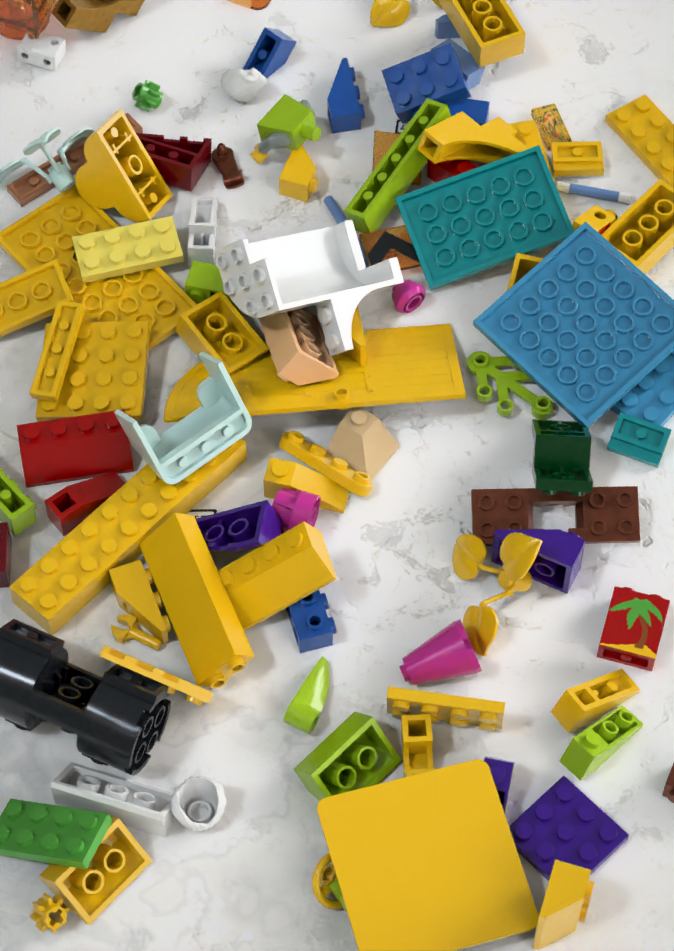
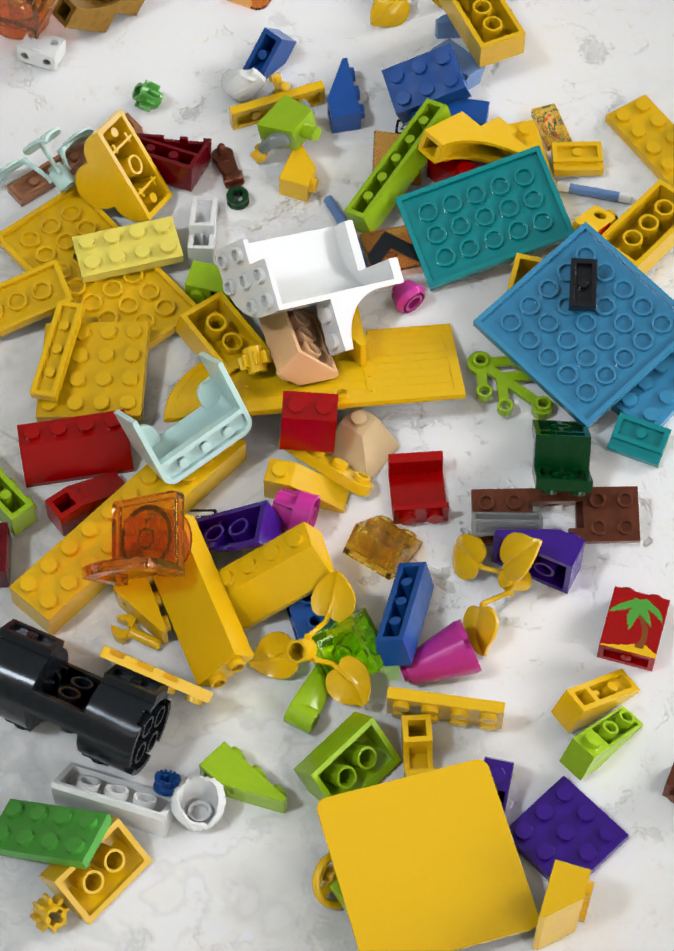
none -> clear orange piece [82,490,192,587]
none -> blue bush [153,769,181,797]
none -> lime slope [199,741,288,814]
none -> dark green bush [226,186,249,210]
none -> yellow plate [229,80,325,131]
none -> yellow gear [237,344,273,376]
none -> yellow plant [247,571,371,706]
none -> yellow bar [269,72,290,94]
none -> red slope [279,391,338,453]
none -> clear neon green slope [312,607,384,677]
none -> clear yellow slope [343,515,423,580]
none -> blue brick [375,562,434,666]
none -> red panel [388,451,449,526]
none -> light grey piece [471,512,543,537]
none -> black plate [569,258,598,312]

